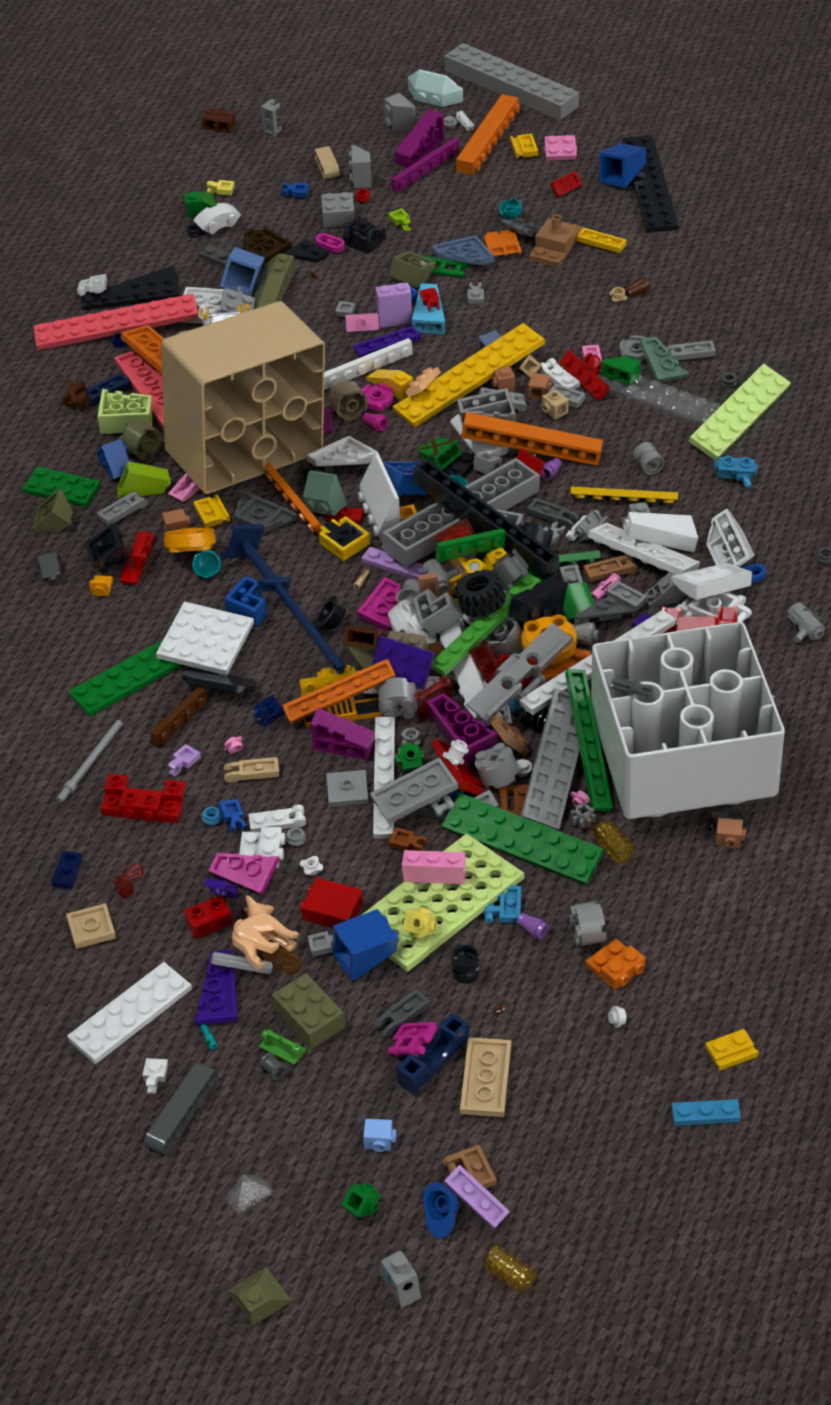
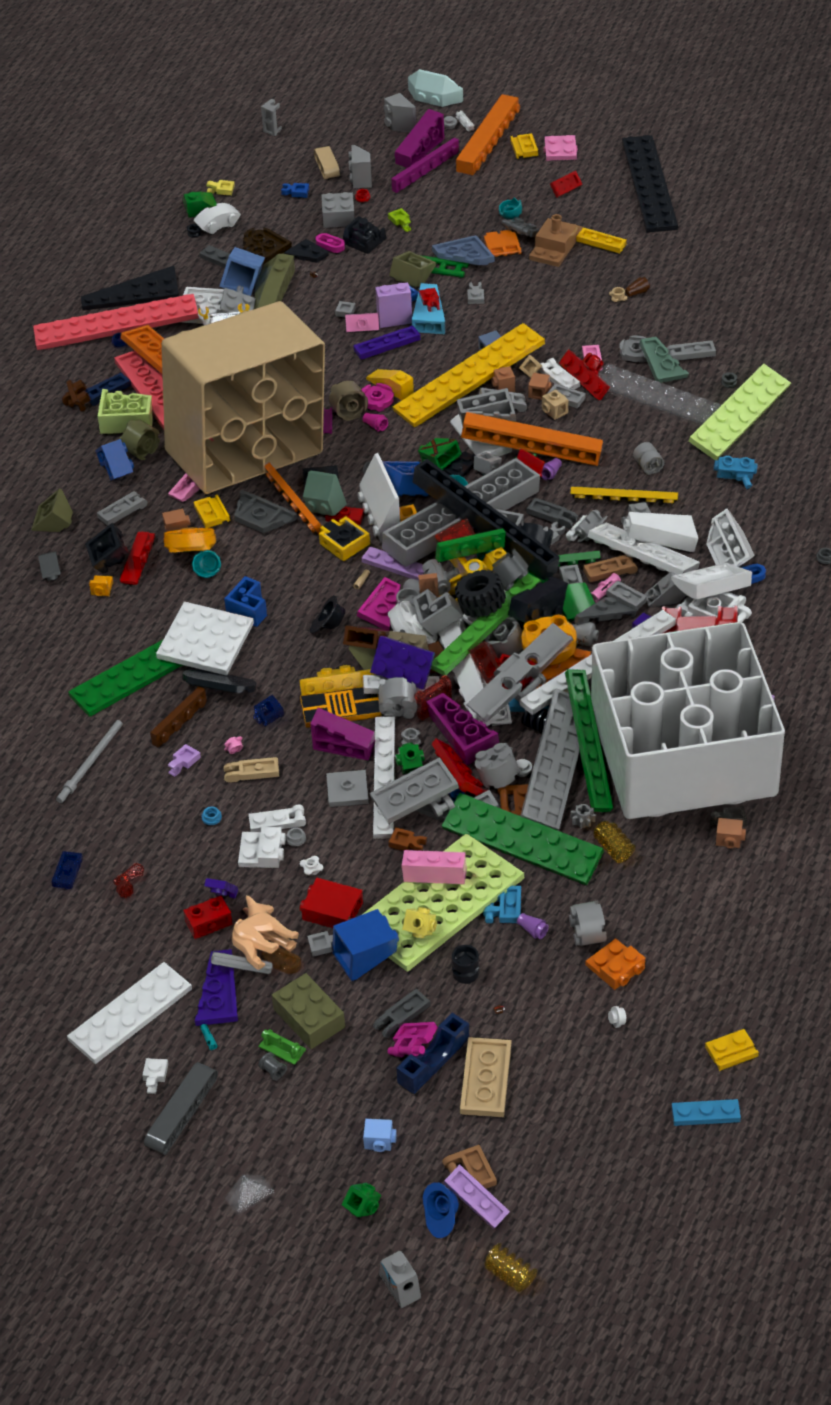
green plate [22,467,101,508] -> none
tan plate [66,903,116,949] -> none
white plate [77,274,107,296] -> none
red bracket [100,774,186,823] -> none
lime slope [117,461,171,499] -> none
copper brick [201,108,236,133] -> none
dark pink wing [209,853,280,895] -> none
blue plate [218,799,246,833] -> none
dark blue piece [221,524,347,674] -> none
olive slope [227,1267,292,1326] -> none
orange plate [282,659,396,724] -> none
white plate [306,436,378,466] -> none
white plate [324,338,413,390] -> none
light nougat plate [405,367,441,397] -> none
white brick [443,740,469,765] -> none
light grey brick [444,43,579,120] -> none
medium nougat plate [490,715,530,756] -> none
bright pink plate [570,790,590,807] -> none
blue slope [599,143,646,188] -> none
green slope [601,356,641,386] -> none
dark grey axle [611,677,653,699] -> none
light grey piece [788,602,825,643] -> none

